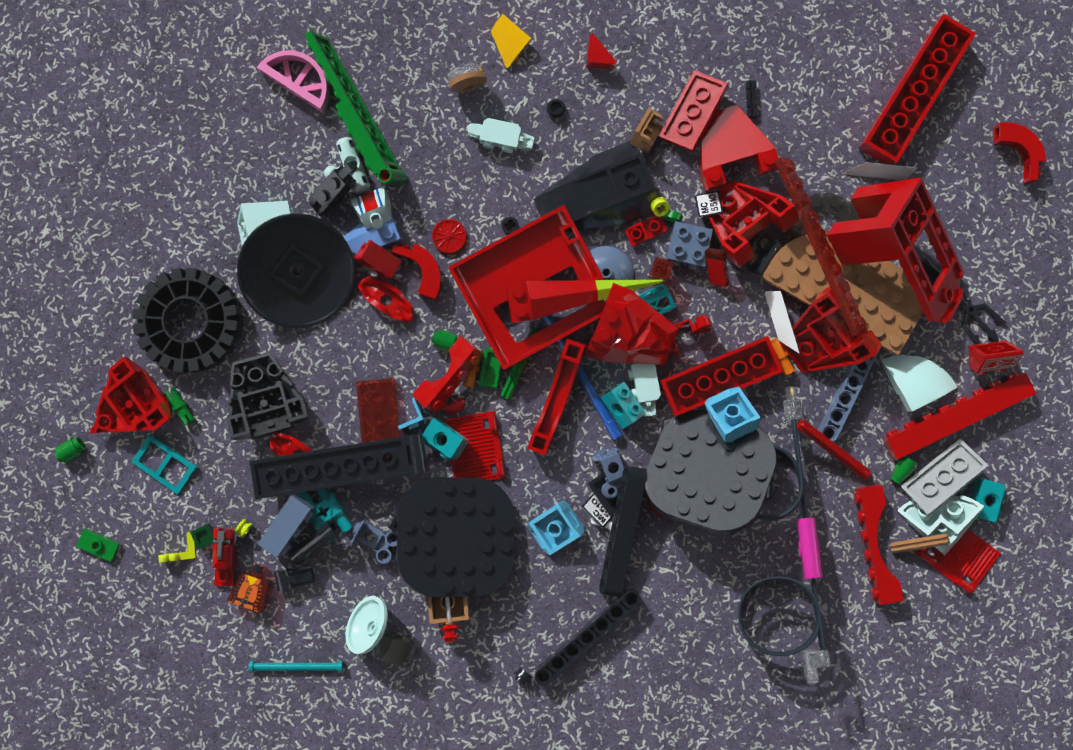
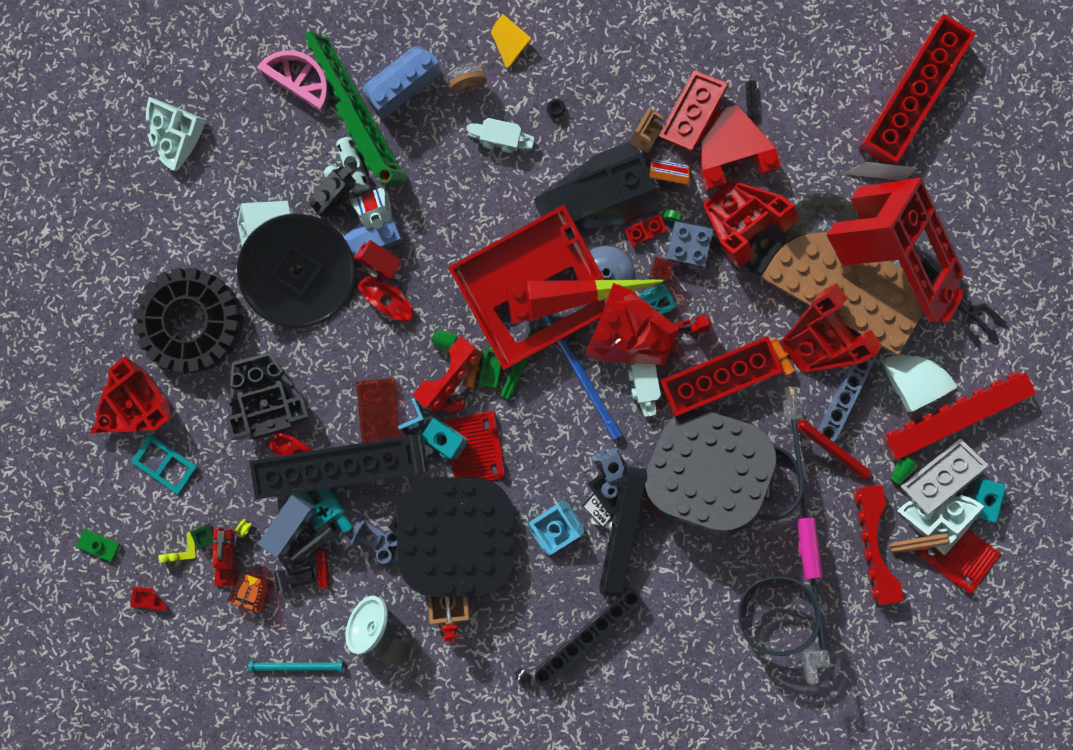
green brick [54,437,86,464] -> none
green pin [164,387,195,426] -> none
red arch [391,243,442,301] -> none
red wheel [432,219,466,253] -> none
black bush [502,217,519,235] -> none
red arch [527,339,588,455] -> none
red slope [586,33,617,70] -> none
teal brick [601,382,646,429] -> none
neon yellow bush [650,197,670,217] -> none
sticker [695,191,723,217] -> none
medium azure slope [704,387,760,442] -> none
tile [705,248,730,287] -> none
white sticker [765,291,800,354] -> none
clear red plate [774,157,868,336] -> none
red slope [968,341,1024,374] -> none
red arch [994,122,1046,184] -> none
none -> red slope [130,586,167,611]
none -> light aqua brick [146,97,206,171]
none -> red axle [316,550,329,588]
none -> medium blue windscreen [363,46,442,119]
none -> tile [650,159,689,185]

